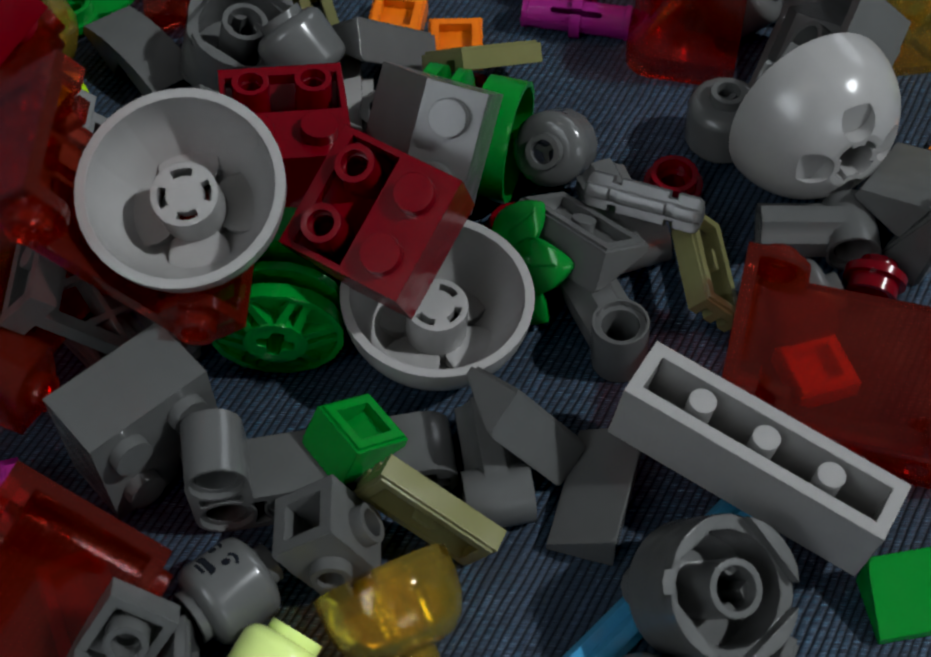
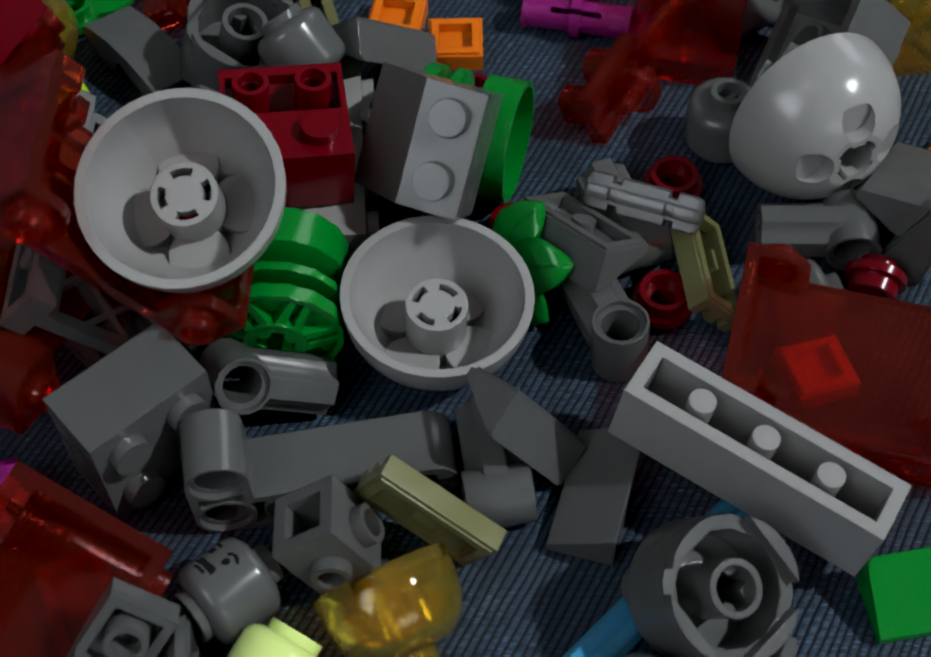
dark red slope [278,124,475,320] -> none
green slope [302,393,408,485] -> none
olive tile [421,40,543,72] -> none
dark grey head [513,107,598,188] -> none
none -> dark grey piece [198,338,339,415]
none -> clear red hips [558,33,662,144]
none -> dark red plate [631,269,692,330]

